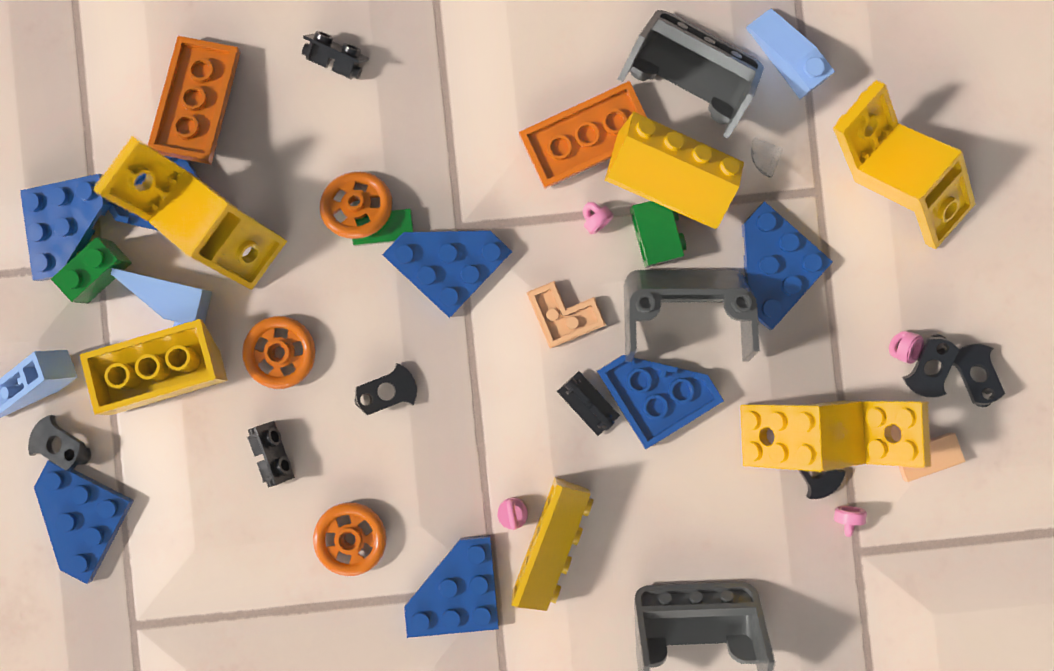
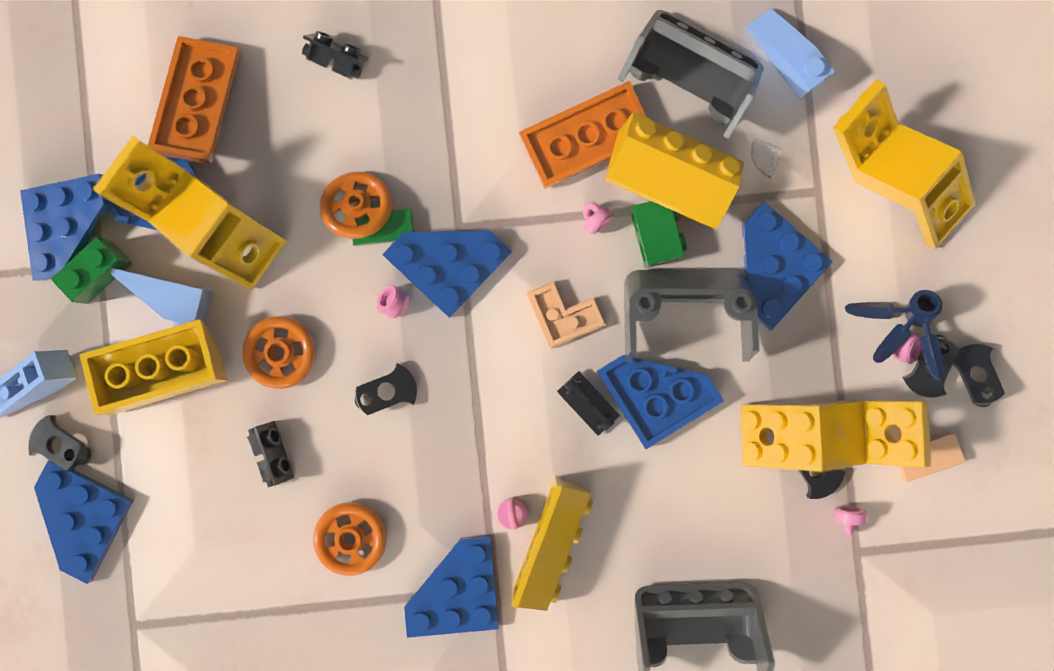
none -> bright pink tile [377,285,410,318]
none -> dark blue plant [845,290,944,381]

